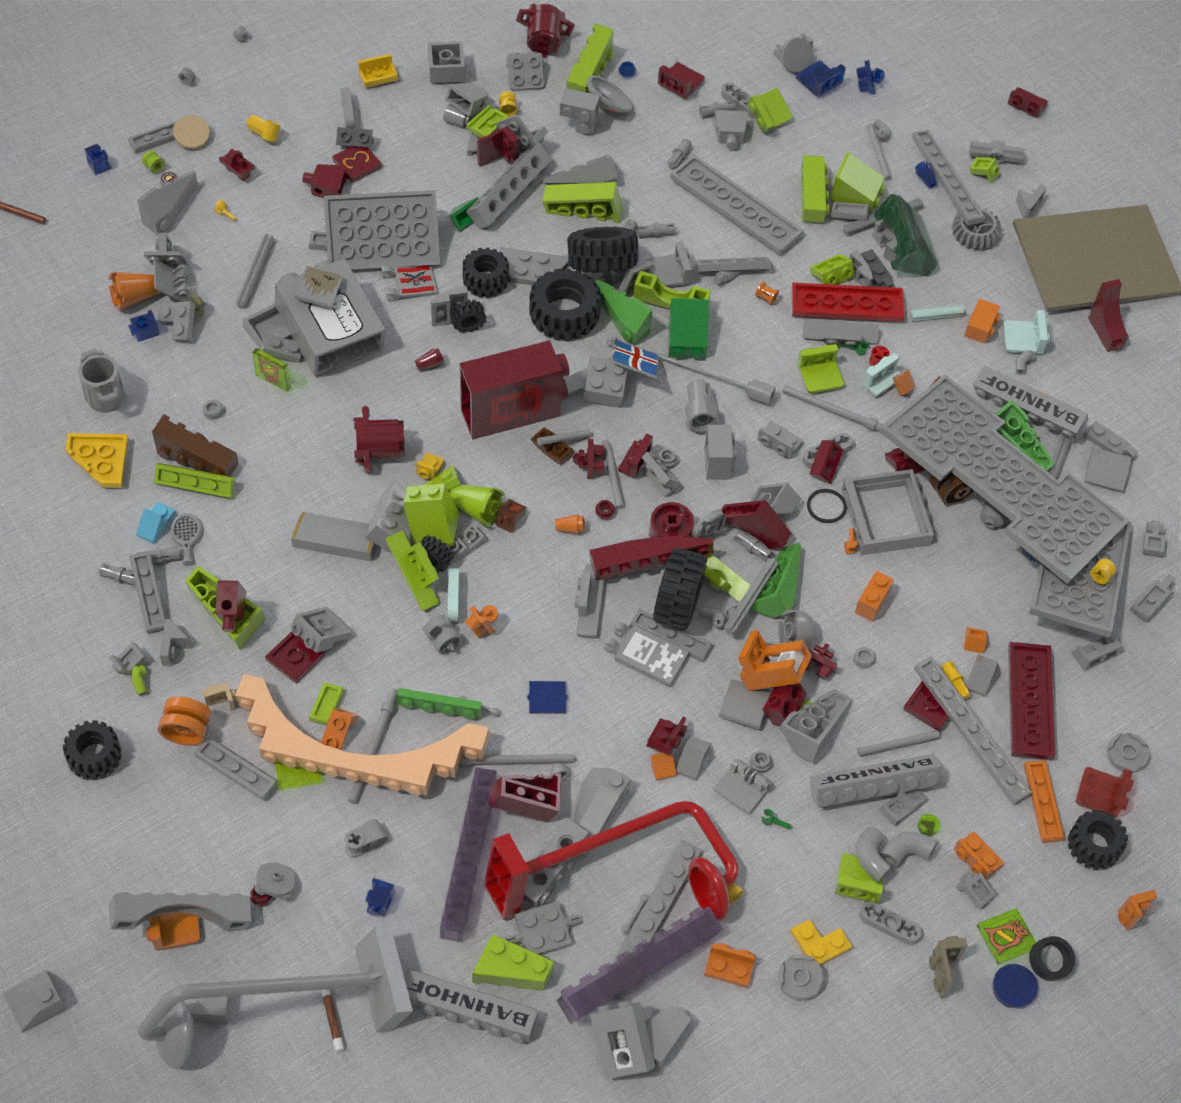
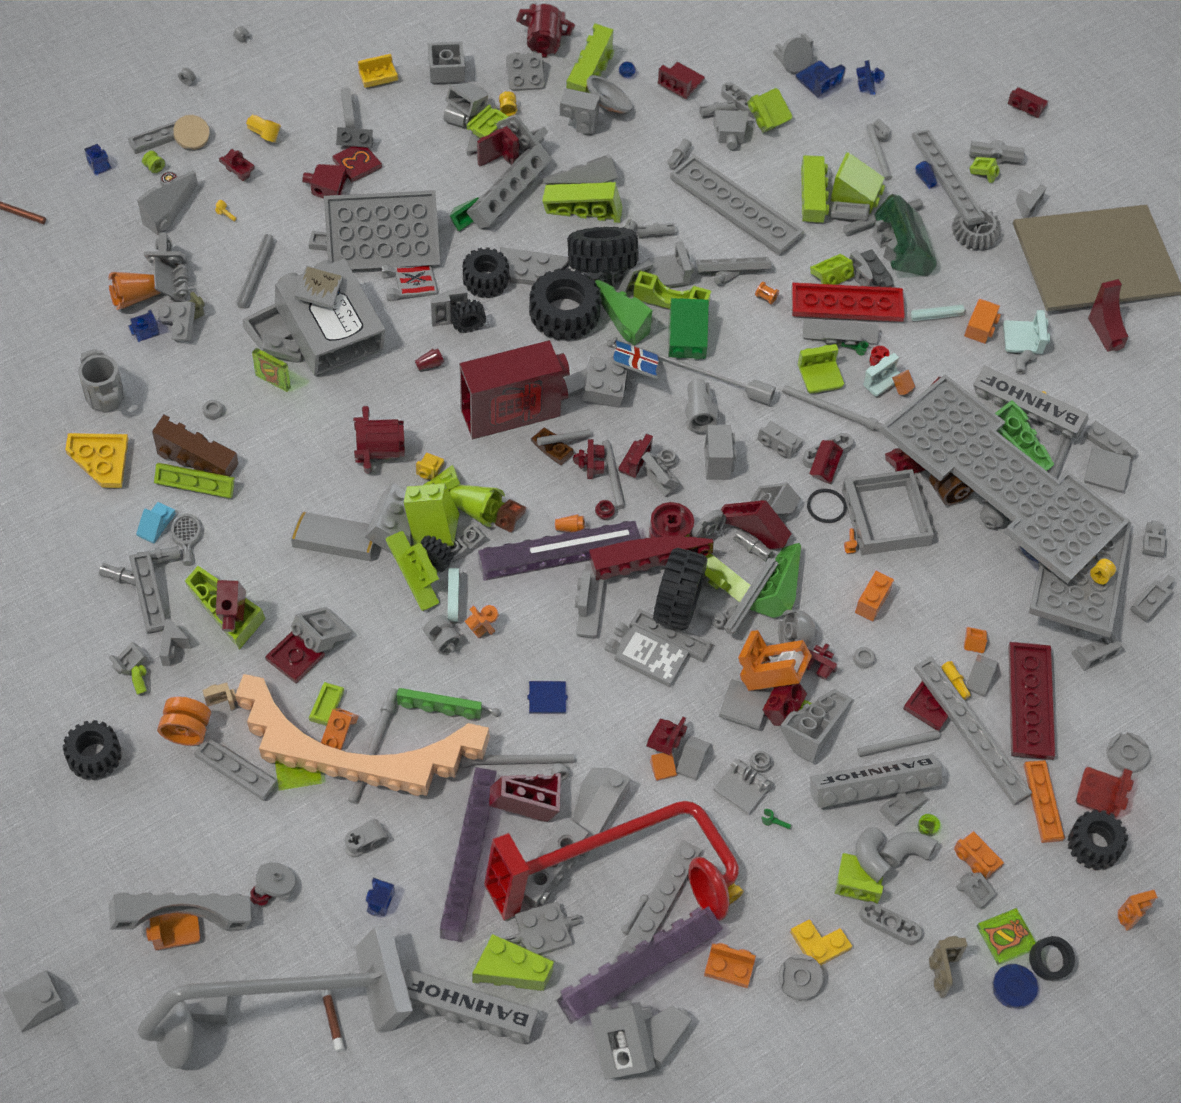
none -> clear purple brick [478,521,641,581]

